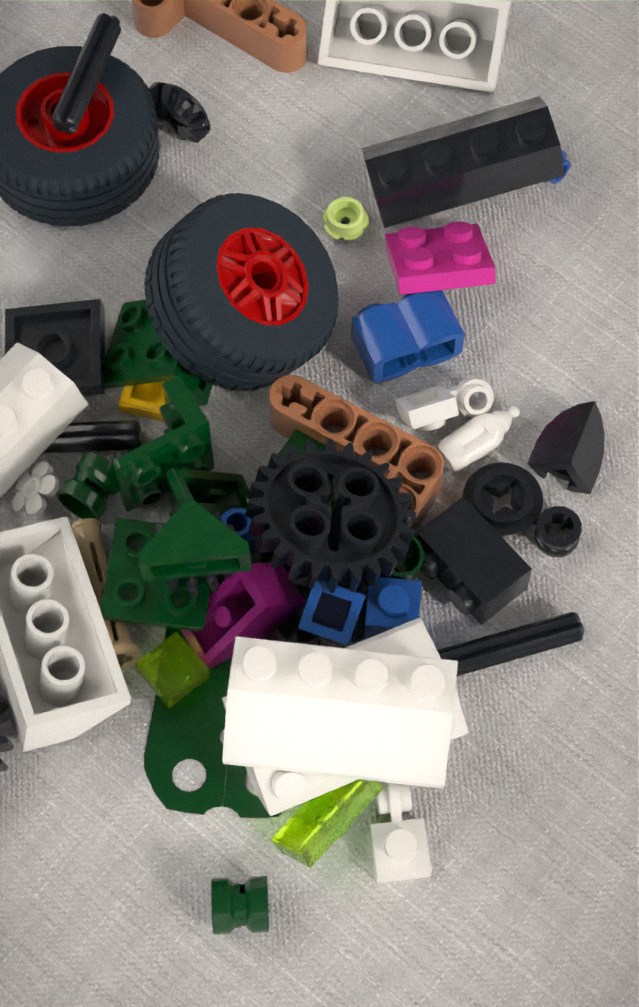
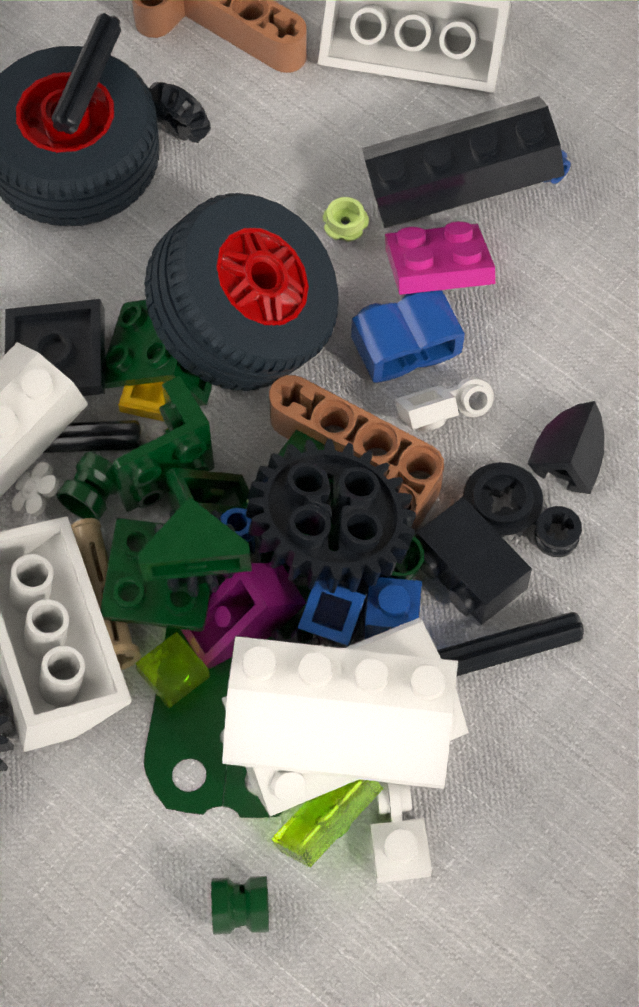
white piece [436,406,520,472] -> none

